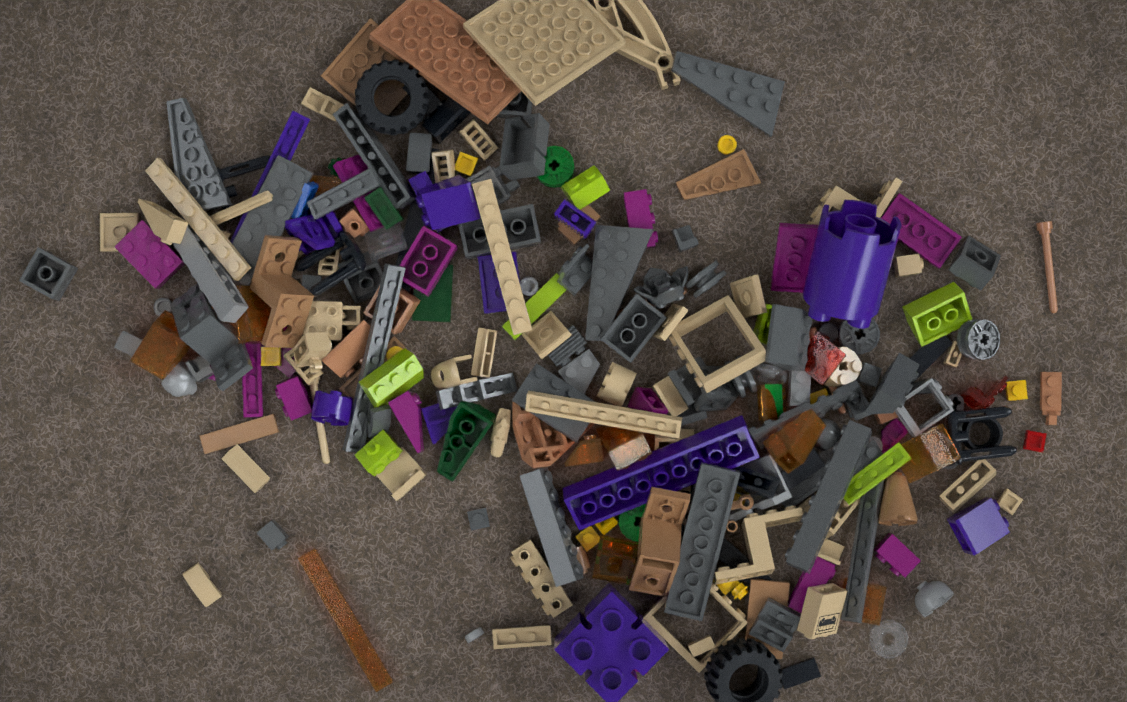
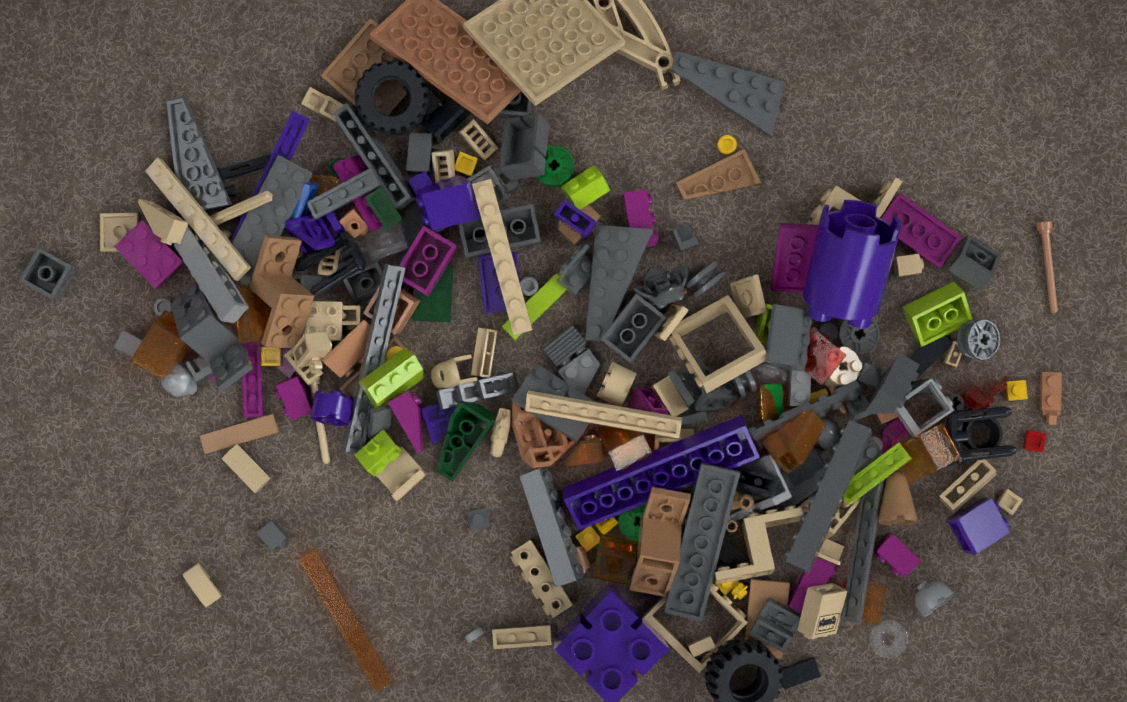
tan tile [521,311,572,359] -> none

